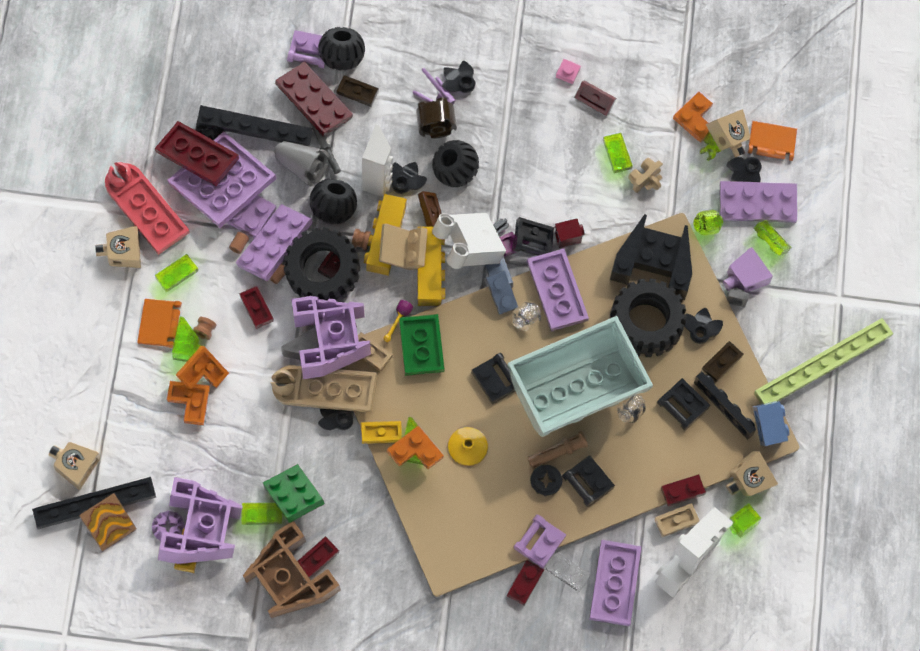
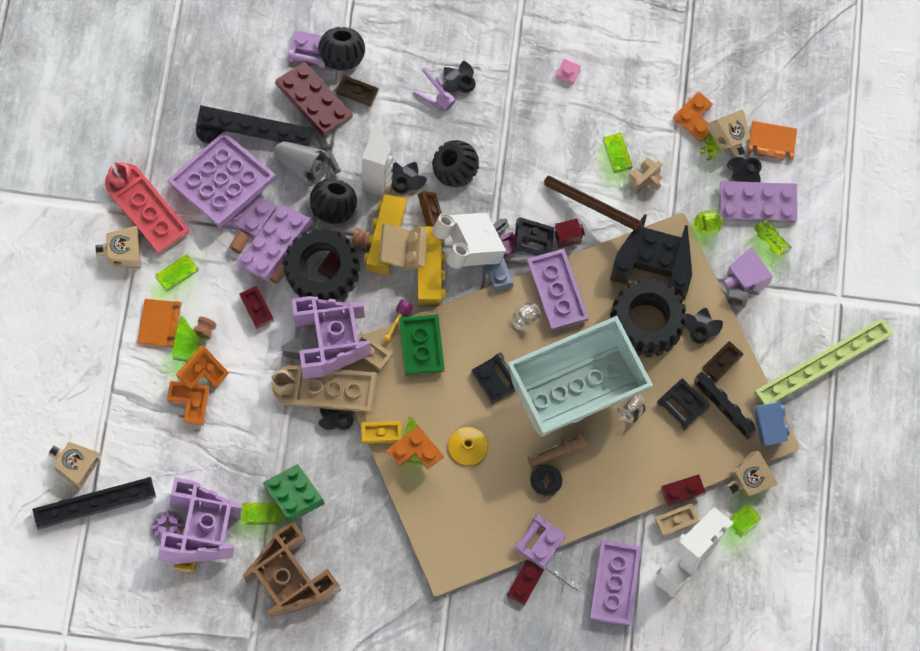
slope [79,493,137,552] -> none
dark red plate [155,121,240,186] -> none
dark red plate [297,536,339,579] -> none
dark brown brick [416,97,457,139] -> none
sand blue plate [485,271,518,314] -> none
black plate [562,455,615,507] -> none
plate [574,80,617,116] -> none
none -> reddish brown axle [544,175,642,231]

